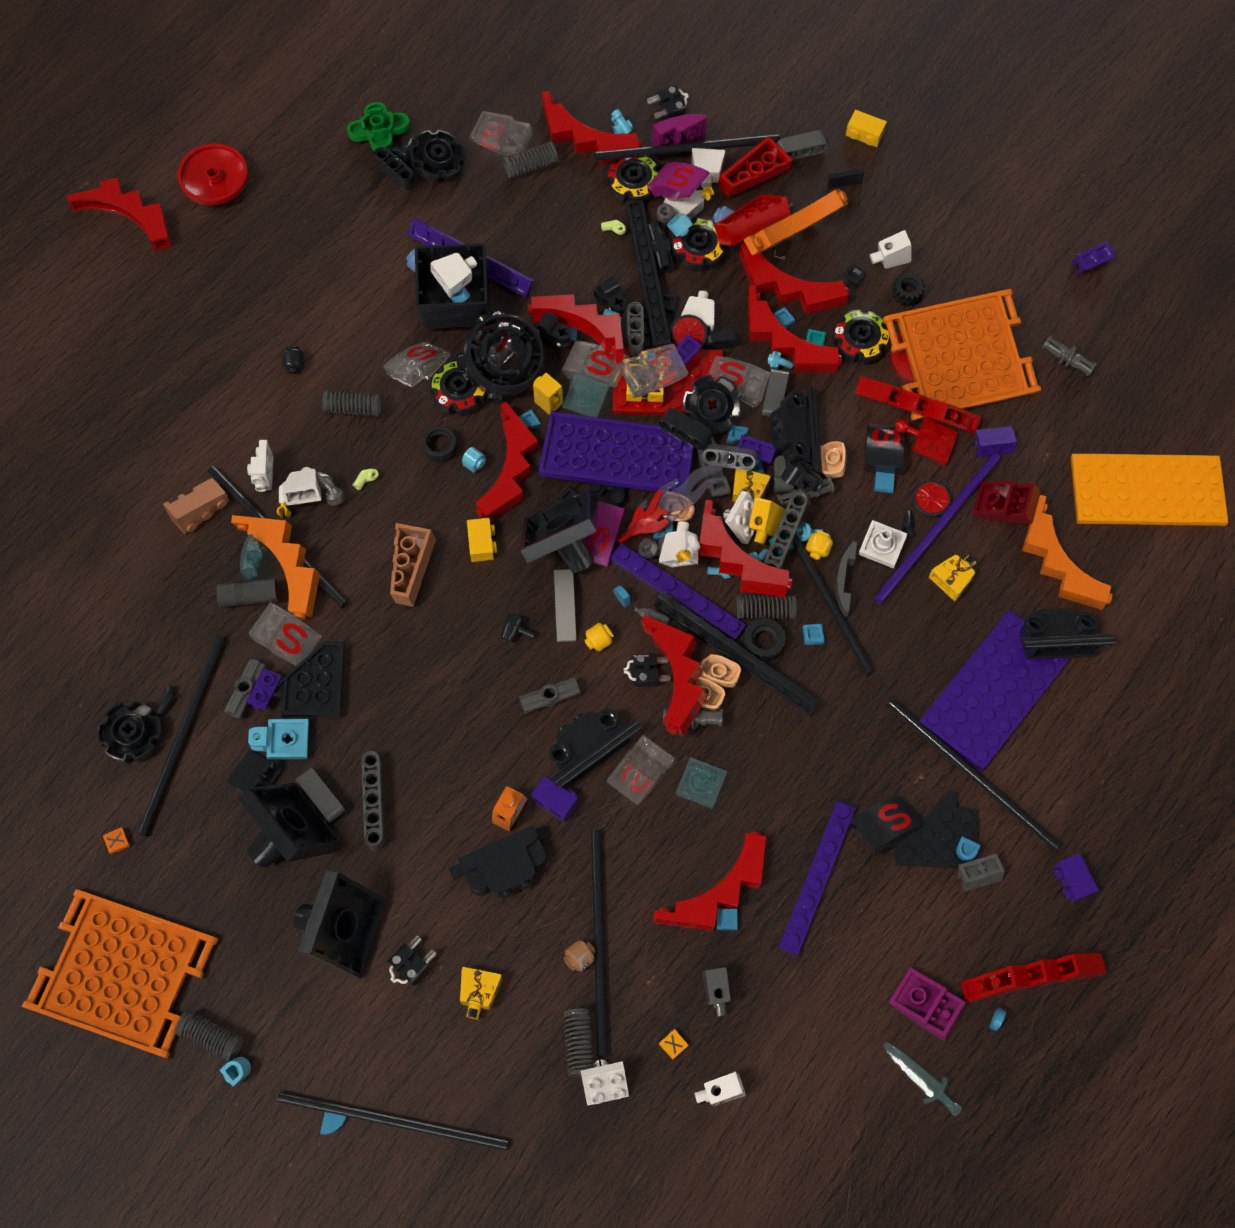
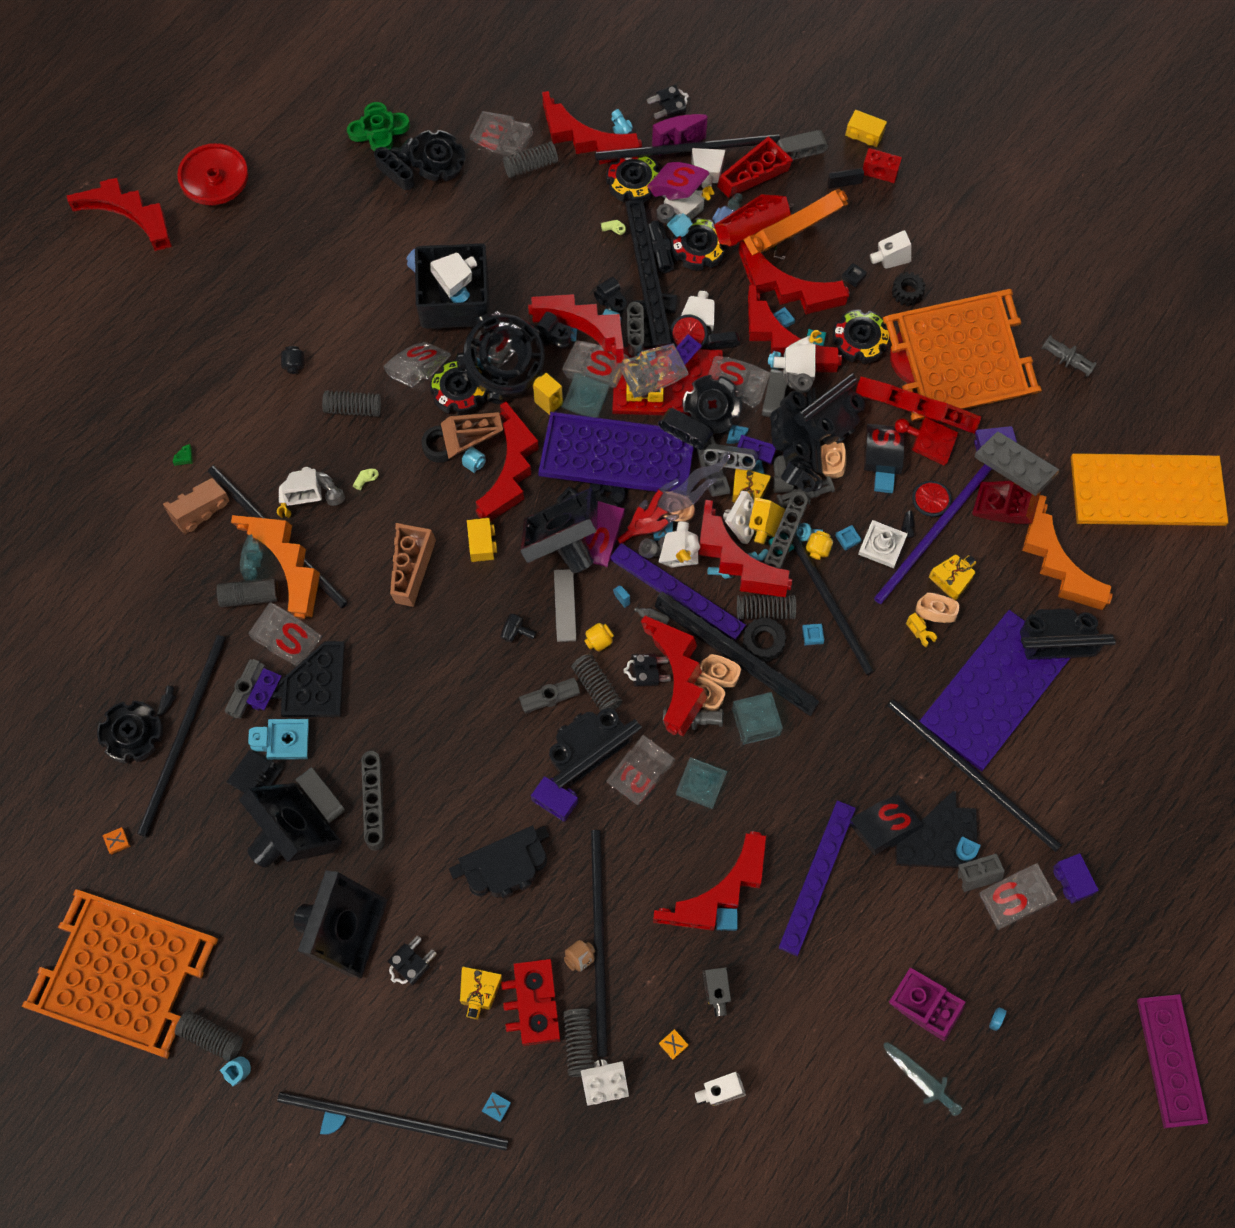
white plate [247,440,273,492] -> none
dark purple plate [407,218,534,297] -> none
orange torso [492,786,528,832] -> none
dark azure tile [518,409,541,429] -> none
dark grey slope [835,541,857,618] -> none
red arch [961,953,1107,1003] -> none
dark purple hinge [1071,241,1116,274] -> none
none -> green tile [173,444,193,466]
none -> nougat wedge [441,412,503,458]
none -> dark azure tile [482,1092,511,1123]
none -> red piece [501,959,560,1046]
none -> dark grey piece [571,653,622,711]
none -> clear light blue arm [728,193,742,211]
none -> clear light blue brick [732,692,783,745]
none -> white torso [773,330,823,393]
none -> black brick [793,373,865,445]
none -> dark azure tile [835,525,862,550]
none -> red brick [863,148,902,183]
none -> yellow plate [906,613,937,647]
none -> light nougat piece [916,593,959,623]
none -> dark grey plate [975,431,1059,496]
none -> clear slope [979,863,1057,930]
none -> magenta plate [1137,994,1208,1129]

